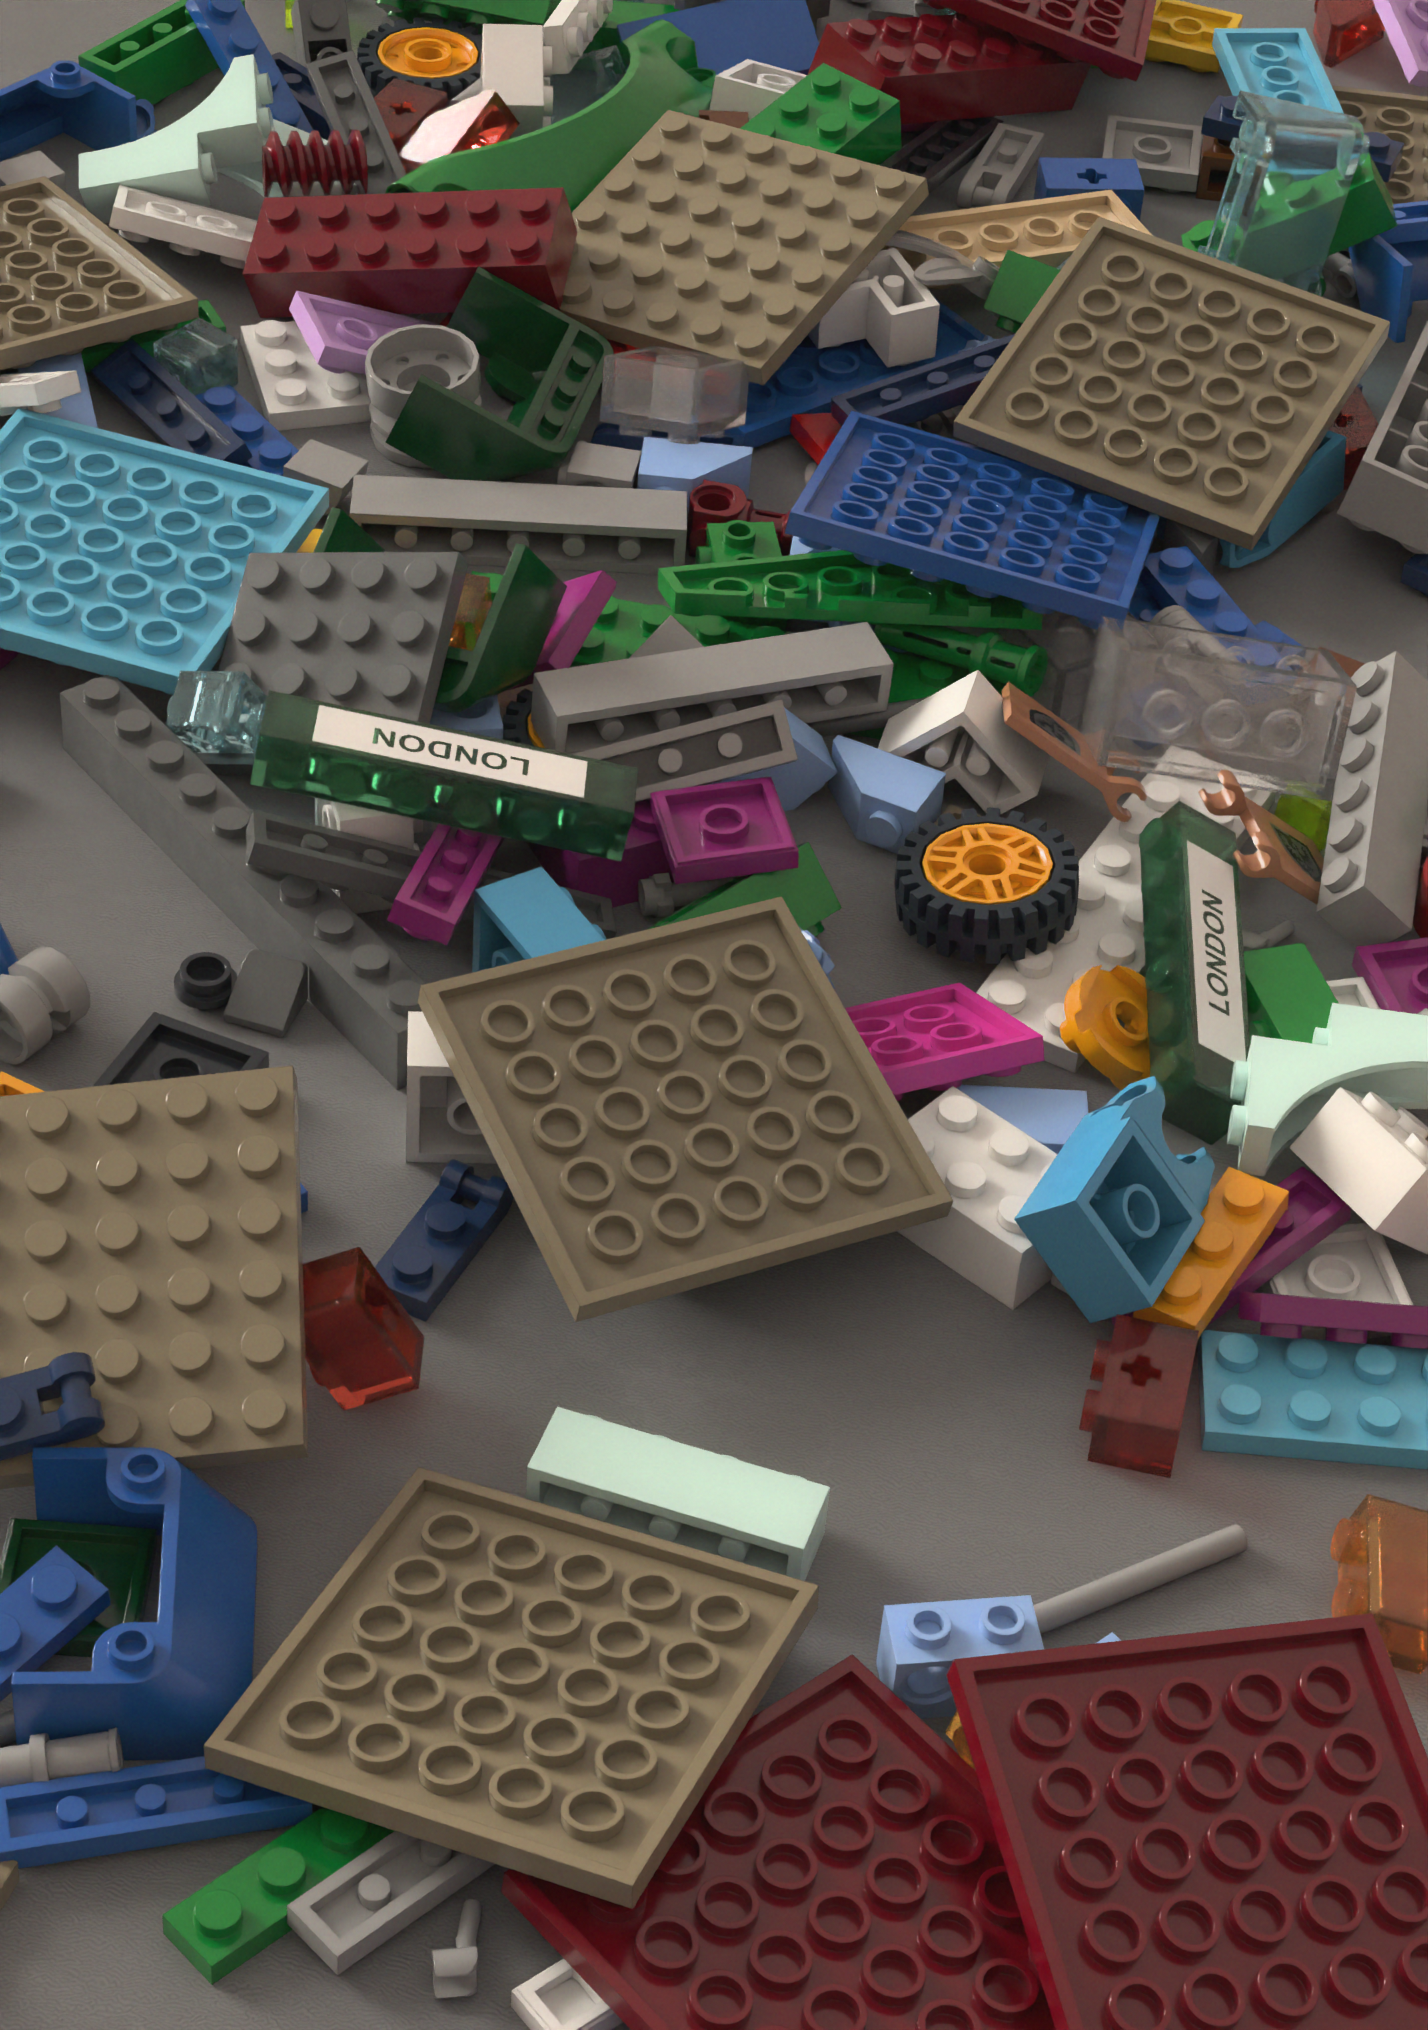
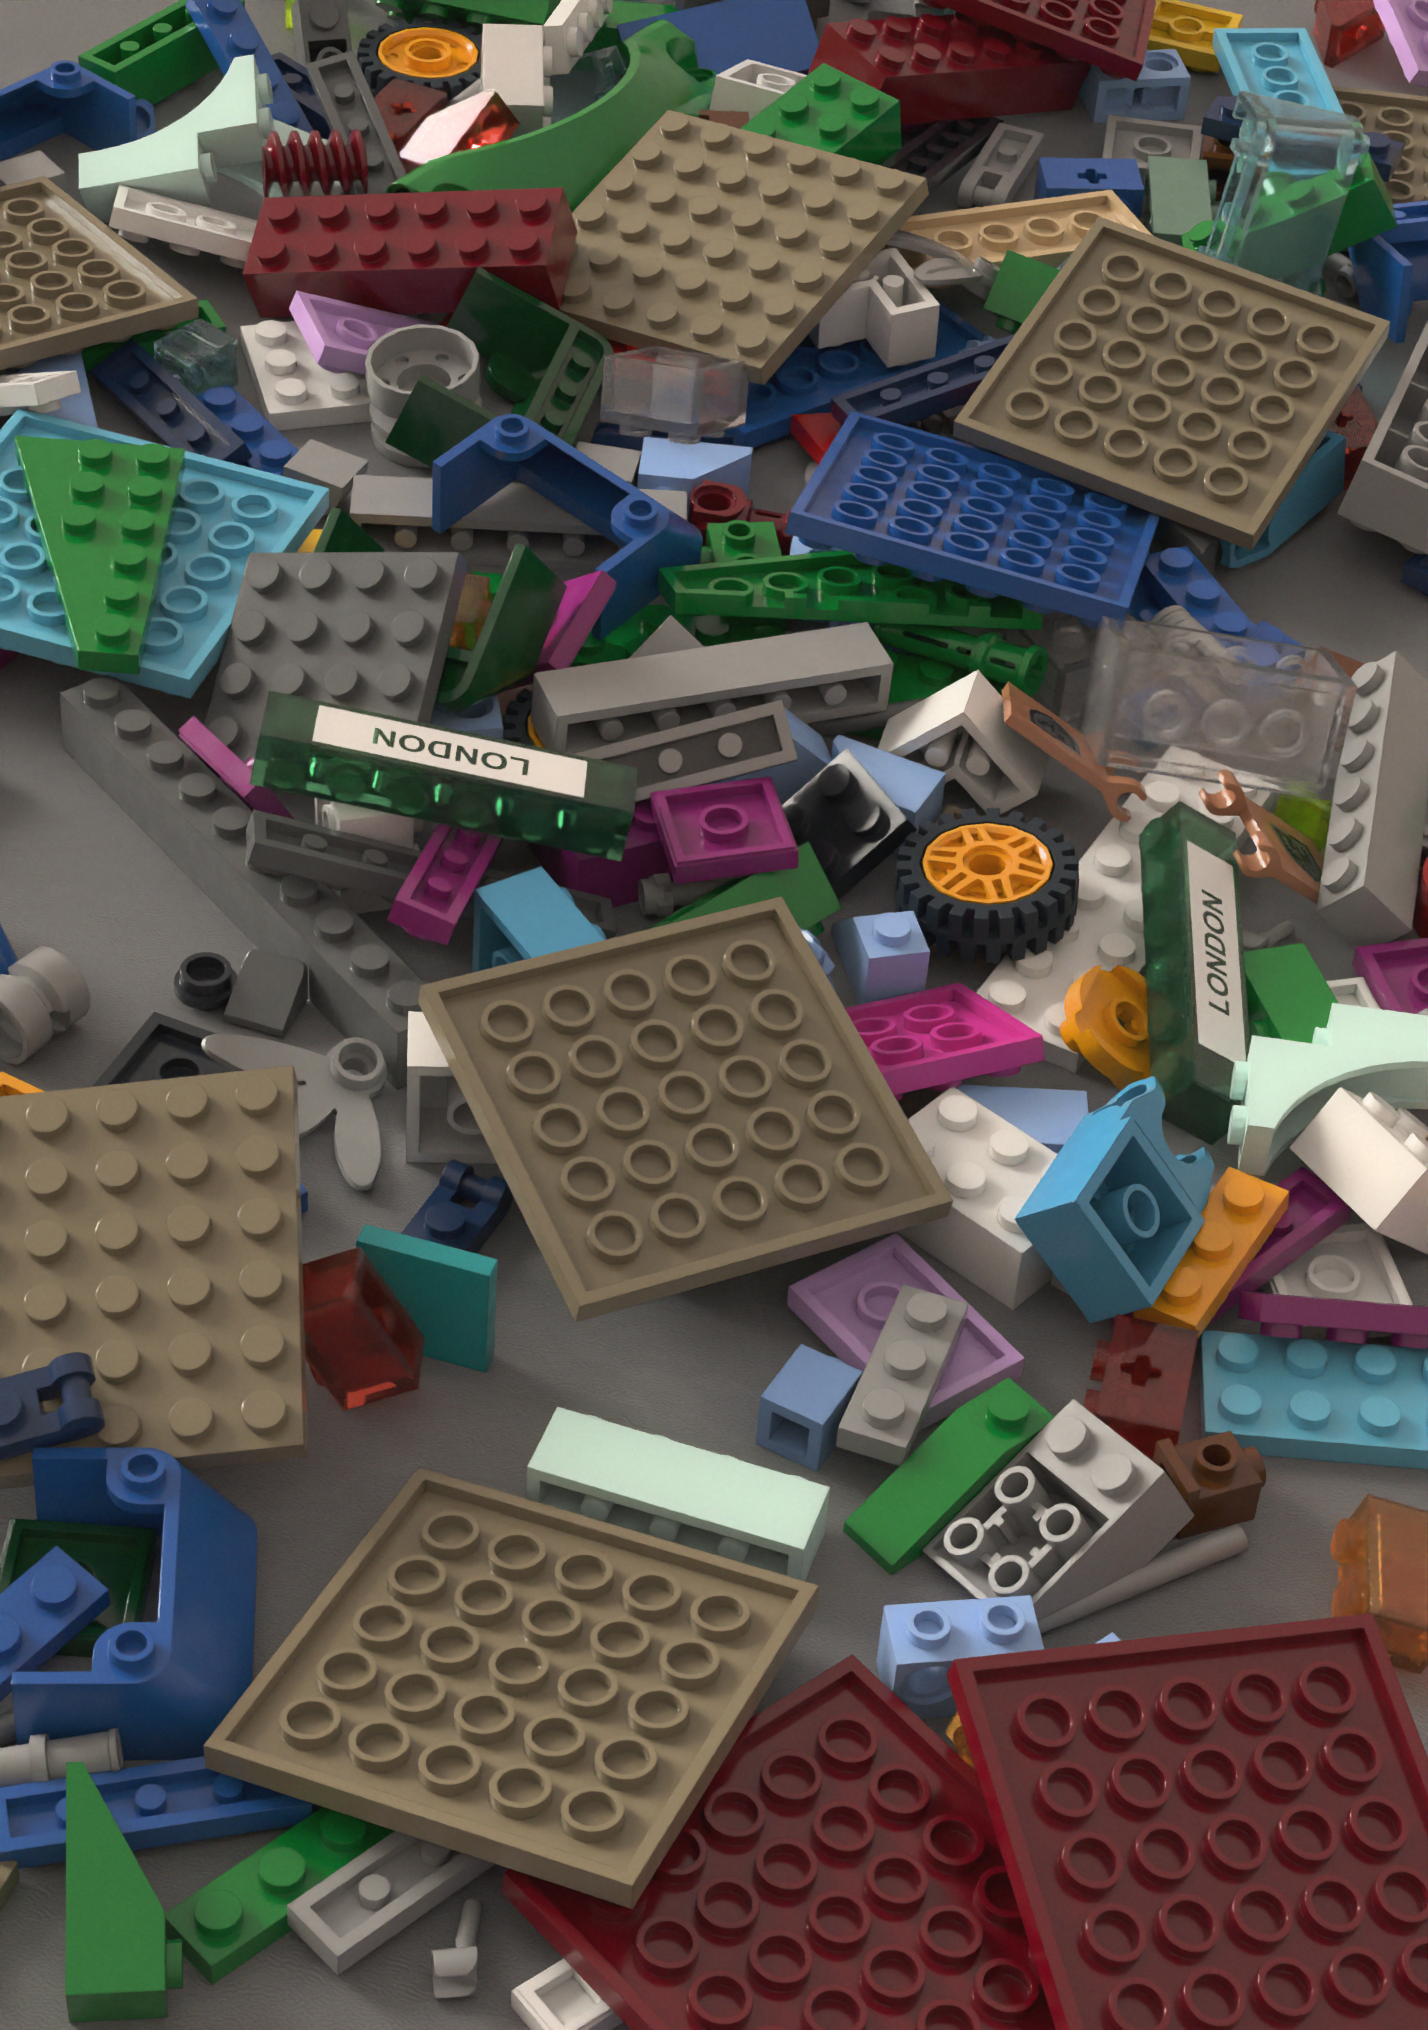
clear light blue brick [166,671,271,753] -> none
none -> green wing [14,435,185,674]
none -> green slope [65,1762,183,2023]
none -> magenta plate [178,716,295,820]
none -> light grey plant [201,1034,388,1191]
none -> teal tile [356,1224,498,1373]
none -> blue windscreen [432,414,703,641]
none -> medium blue brick [756,1344,863,1472]
none -> black plate [782,748,917,900]
none -> lavender plate [787,1233,1025,1431]
none -> light blue slope [831,911,930,1005]
none -> light grey plate [836,1284,969,1466]
none -> green slope [843,1377,1054,1575]
none -> light grey slope [922,1399,1195,1621]
none -> light blue brick [1079,49,1191,123]
none -> sand green brick [1142,156,1219,247]
none -> reddish brown brick [1153,1431,1266,1540]

